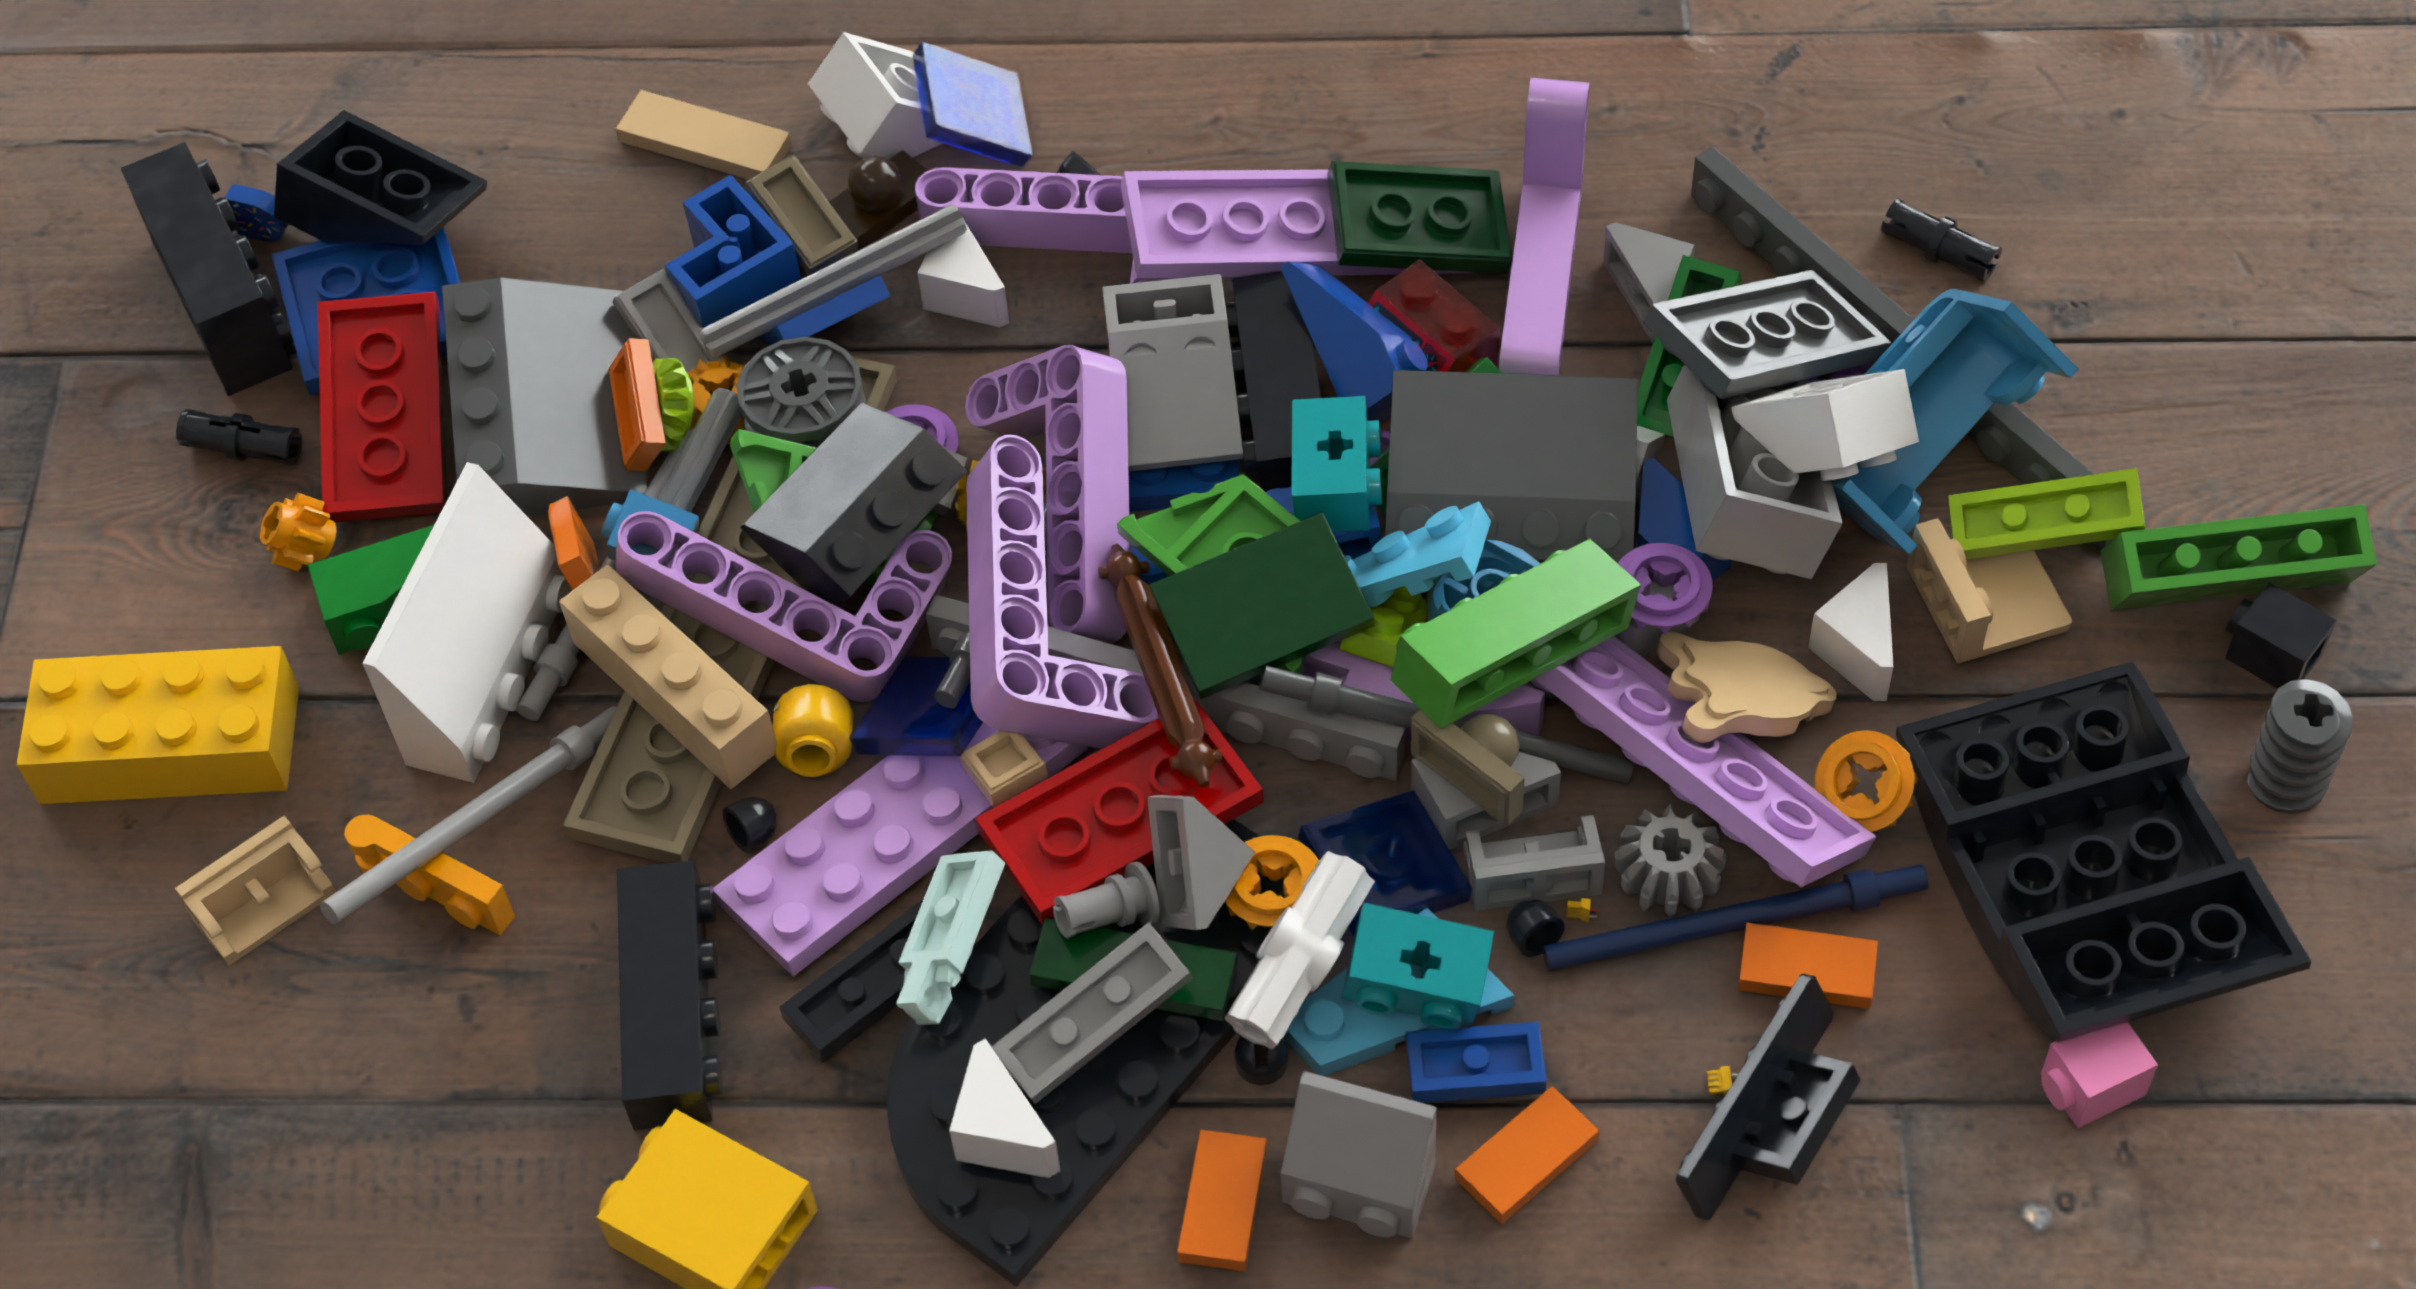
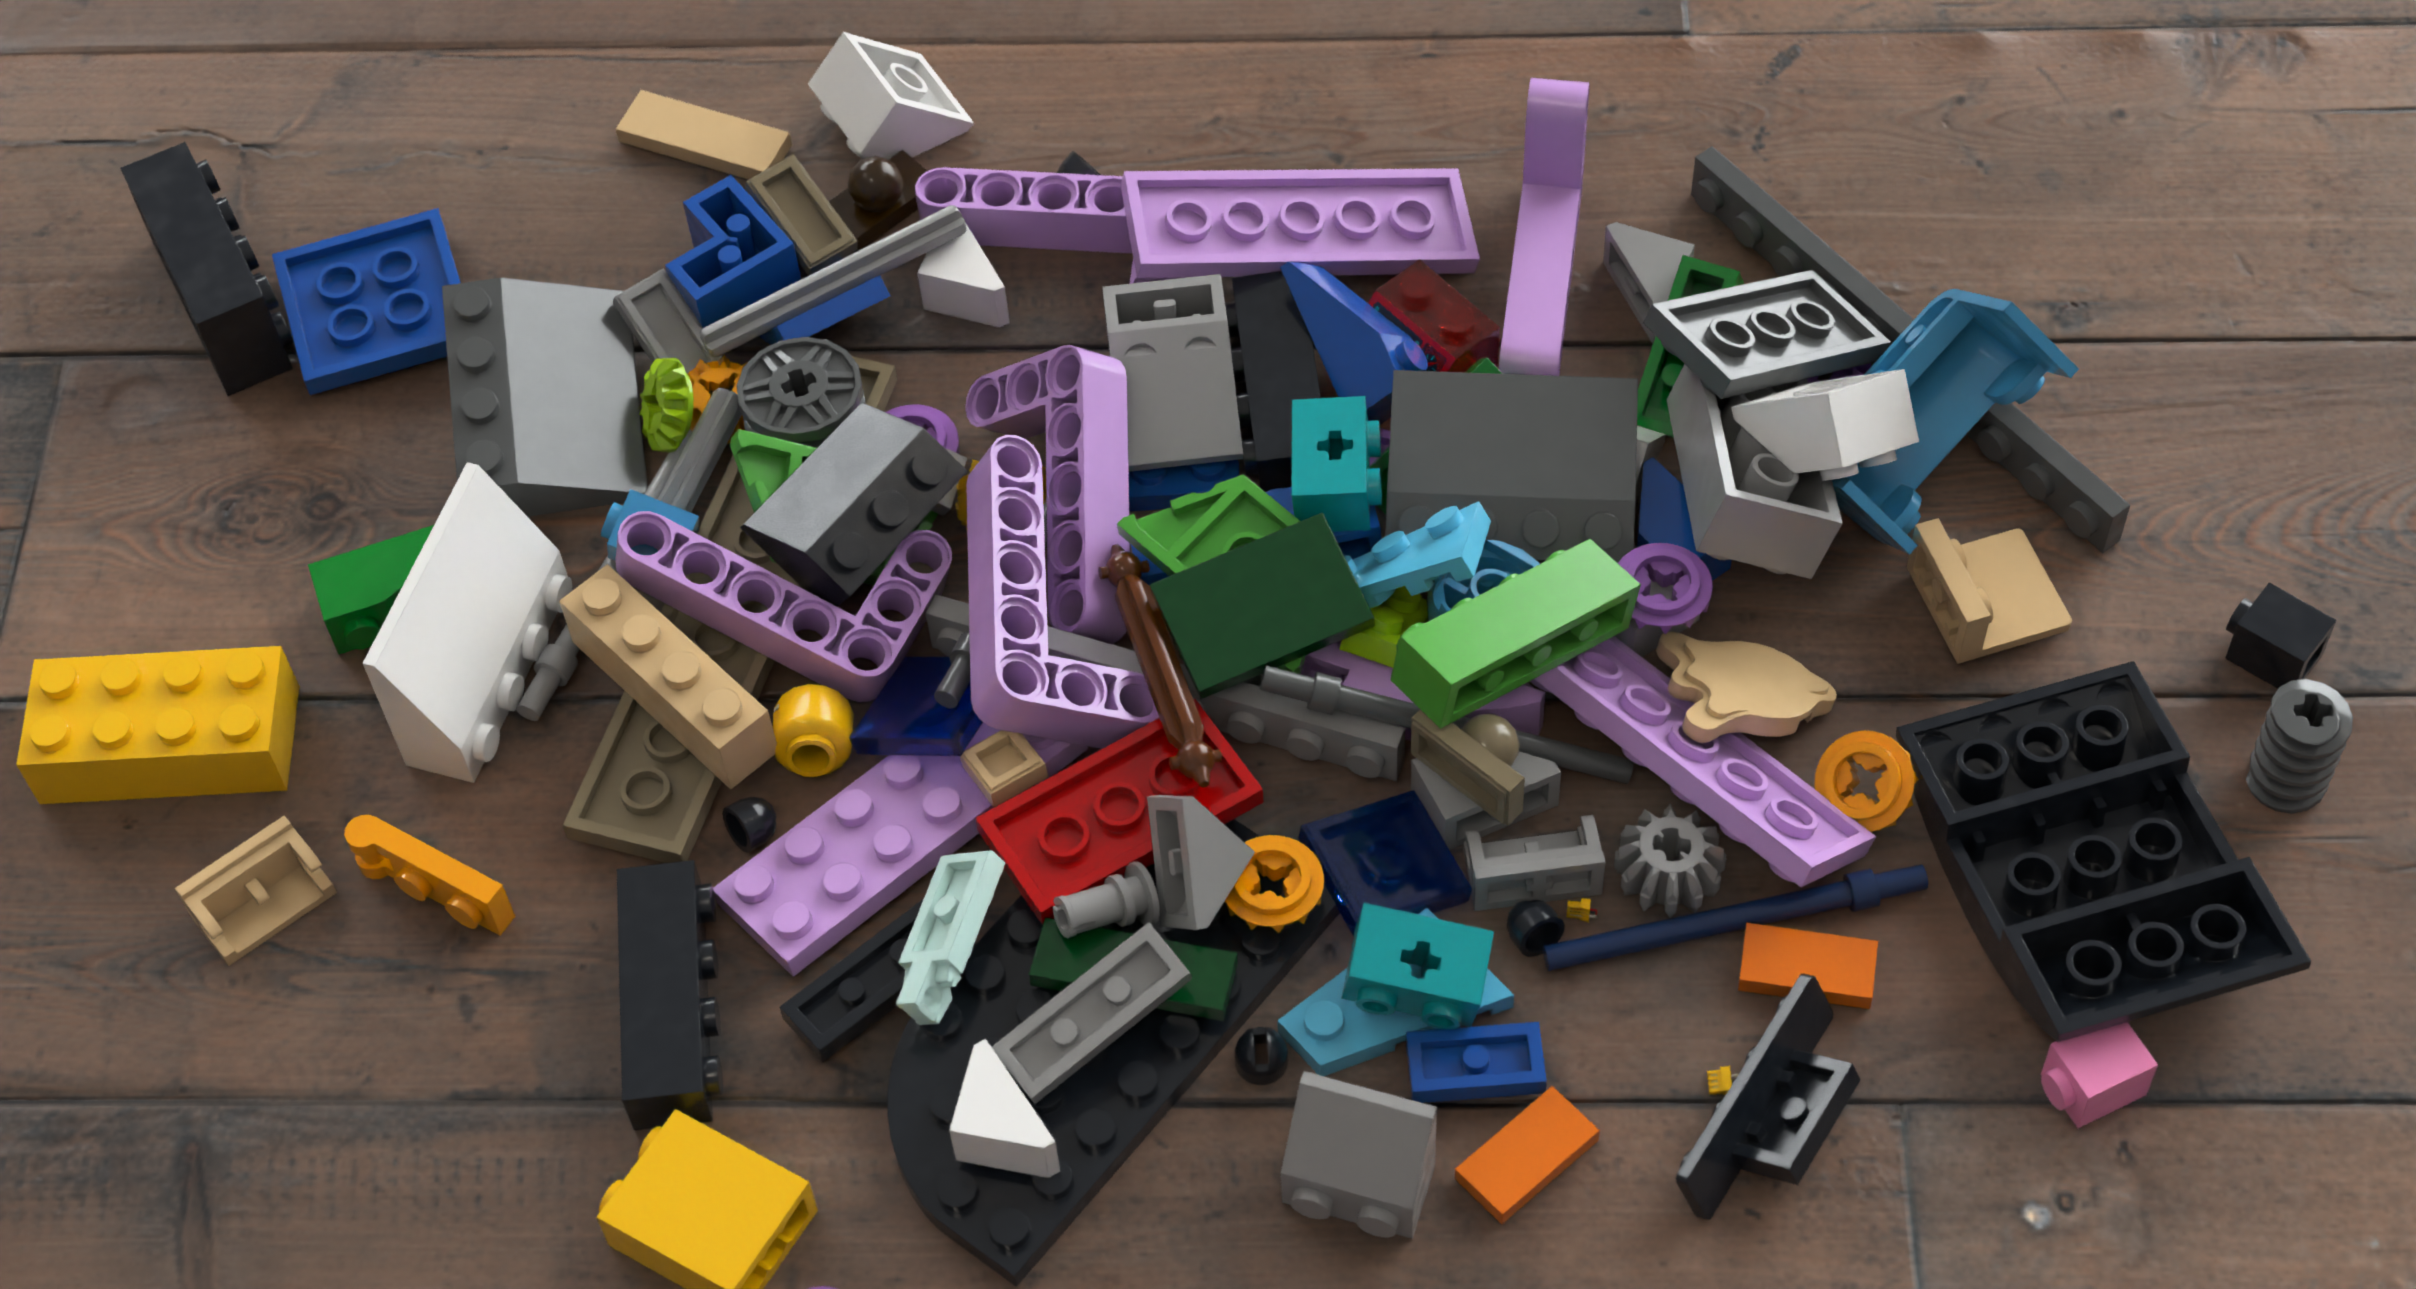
black pin [176,409,302,465] -> none
blue tile [225,184,289,242] -> none
light orange gear [260,492,336,572] -> none
black slope [274,110,487,245] -> none
red plate [318,292,447,523] -> none
light grey bar [320,706,617,924] -> none
orange tile [547,496,600,591] -> none
orange tile [608,338,666,472] -> none
clear blue tile [912,42,1032,167] -> none
orange tile [1177,1129,1267,1272] -> none
white piece [1224,851,1375,1049] -> none
dark green tile [1328,161,1512,274] -> none
white slope [1808,563,1894,701] -> none
black pin [1881,199,2002,281] -> none
lime plate [1948,468,2146,560] -> none
bright green brick [2100,504,2377,610] -> none

